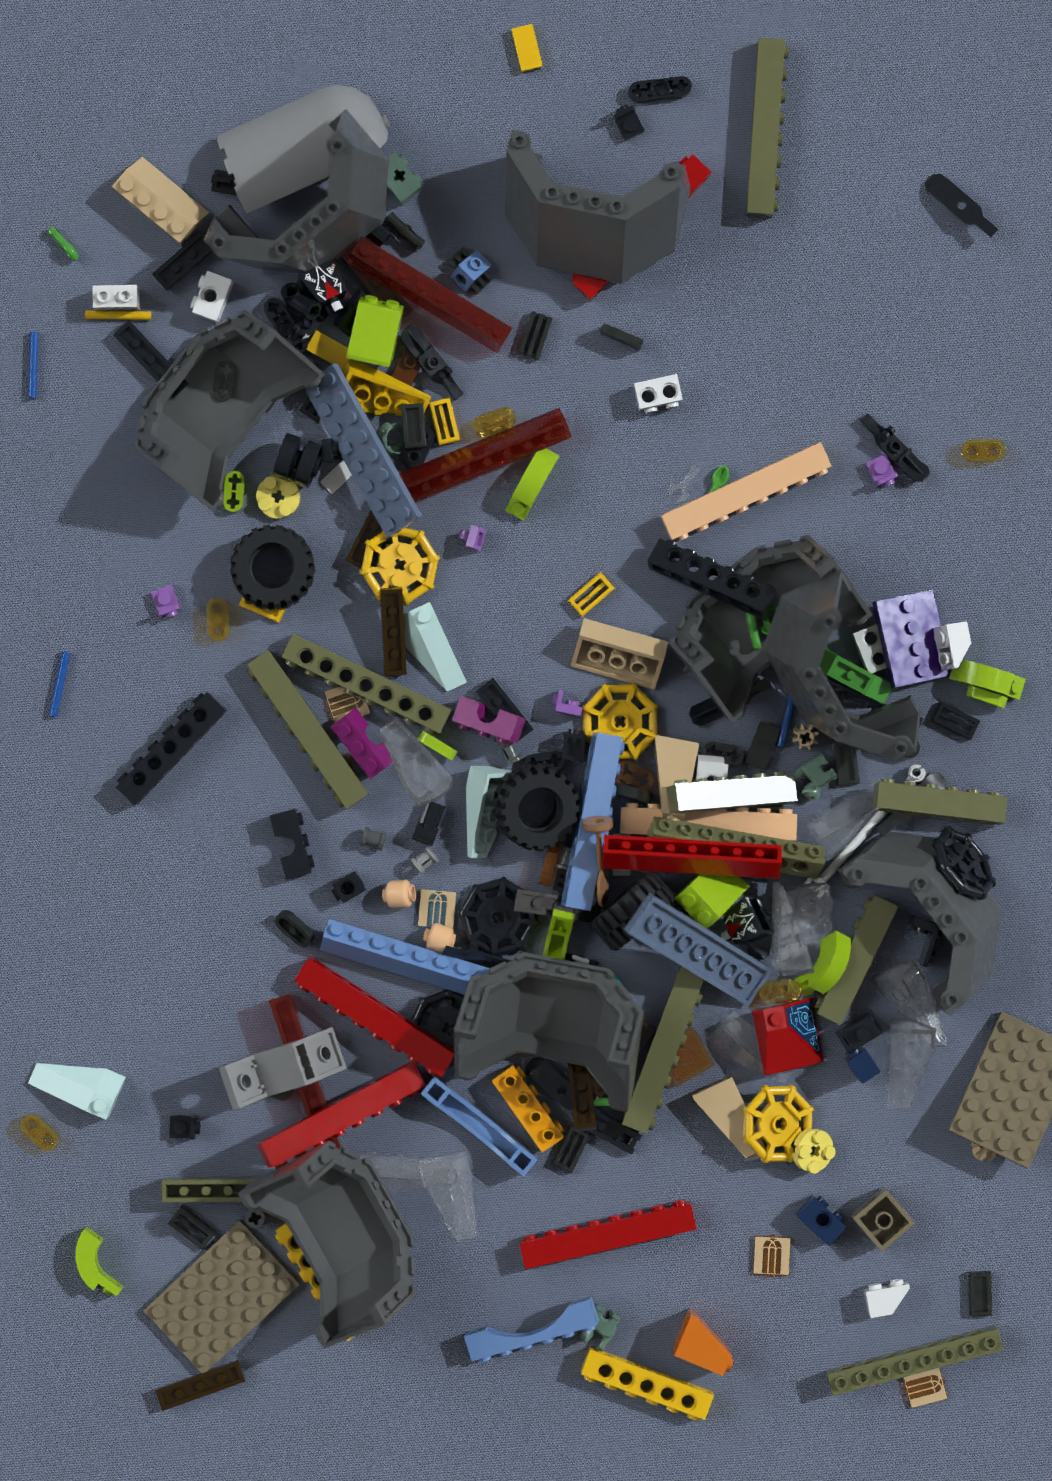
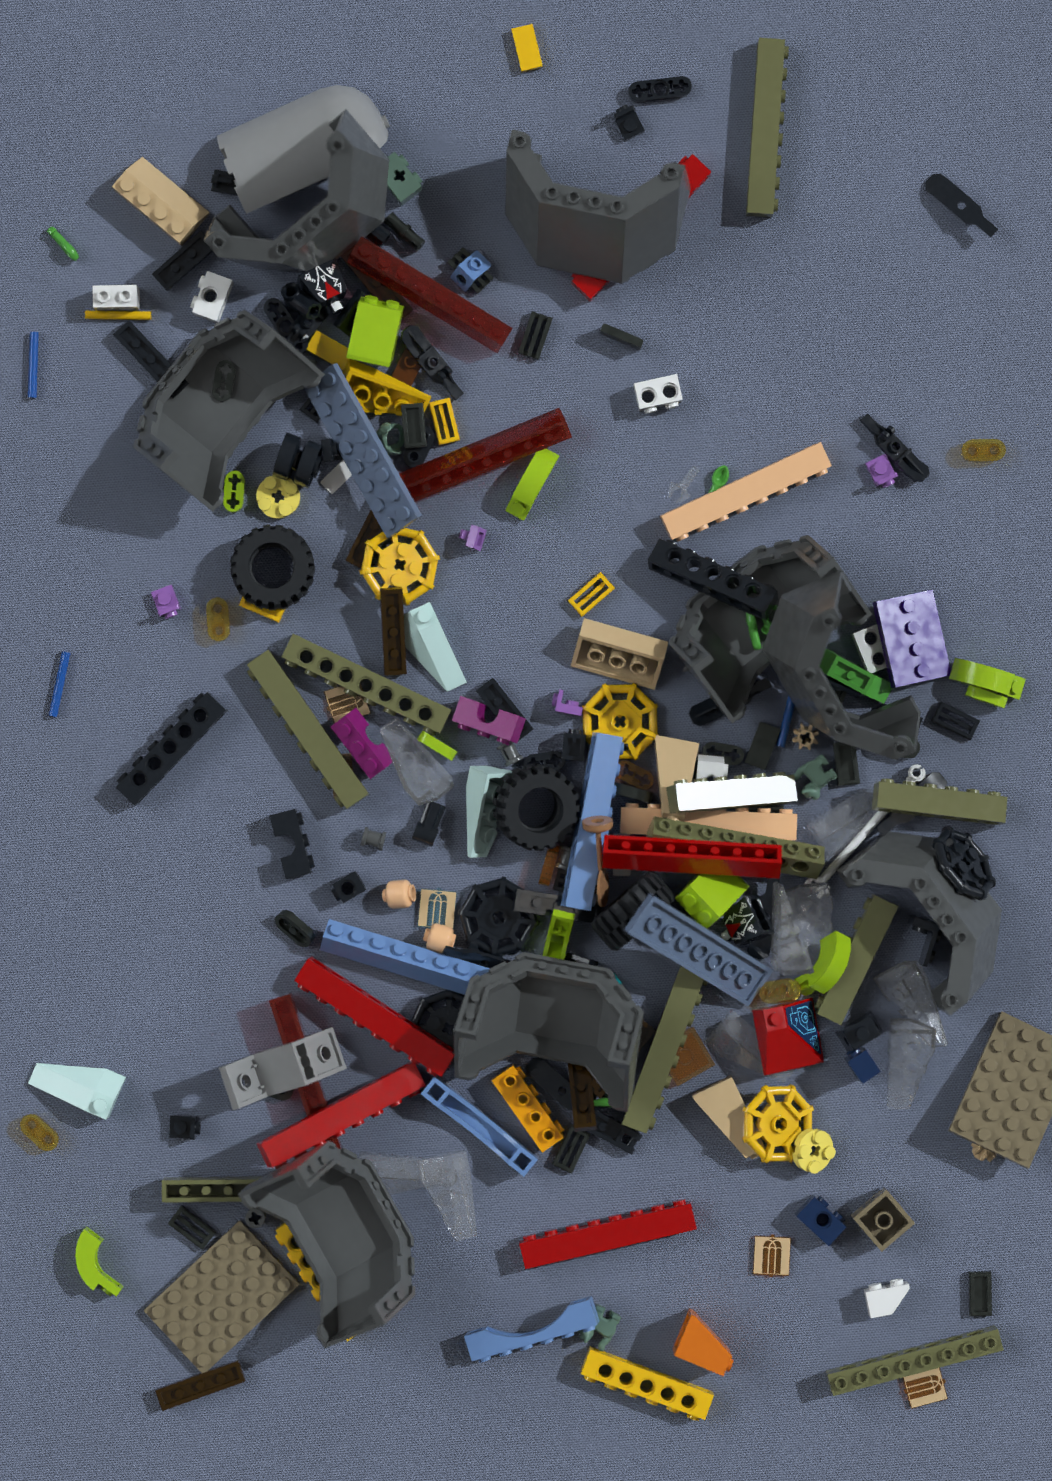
light grey bush [410,846,439,874] -> none
clear yellow plate [472,407,516,437] -> none
white slope [933,621,971,671] -> none

